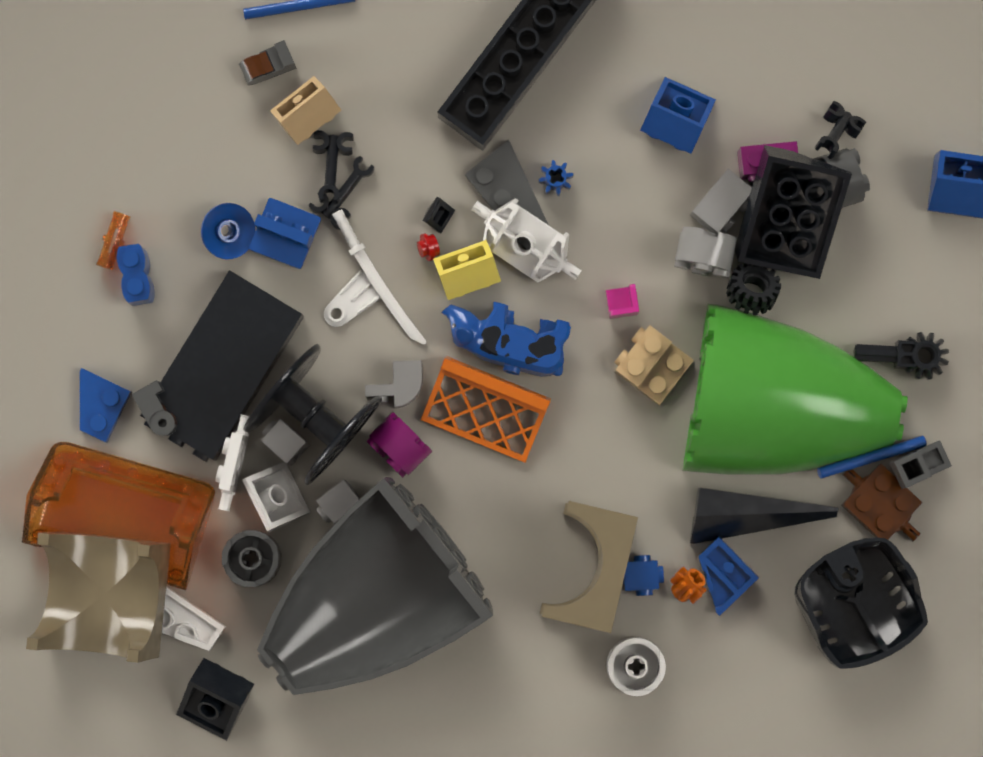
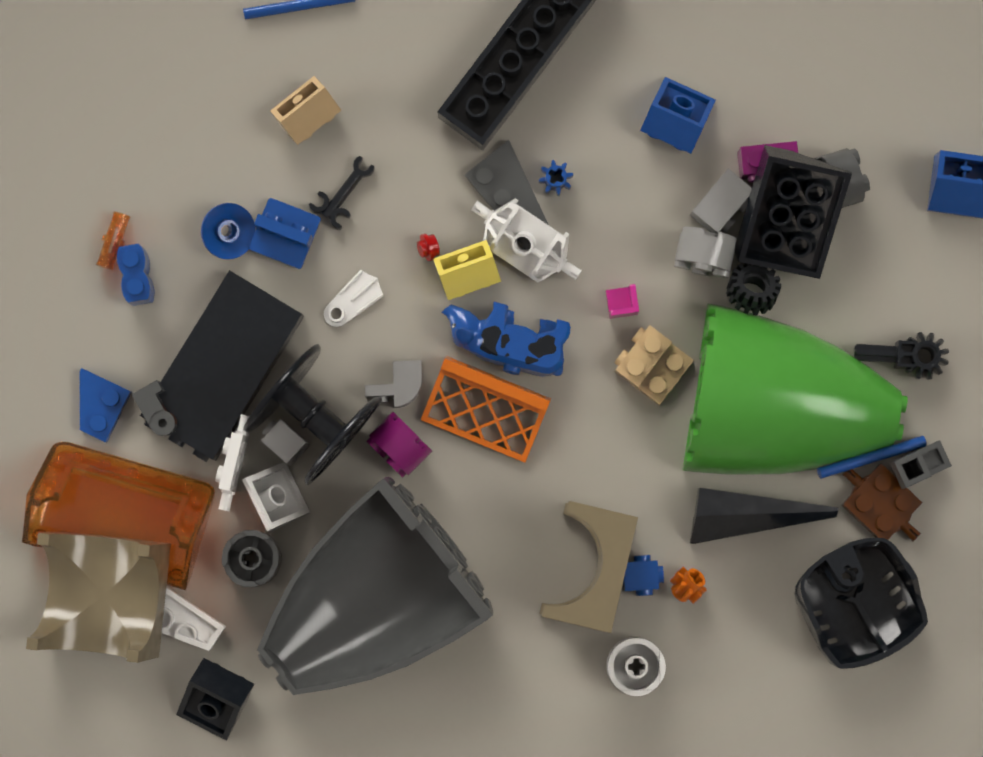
dark grey leg [239,40,297,85] -> none
black bar [313,130,354,204] -> none
light grey piece [316,480,360,524] -> none
white sword [332,209,426,344] -> none
black slope [422,197,455,234] -> none
blue wing [698,536,759,616] -> none
black bar [815,101,866,159] -> none

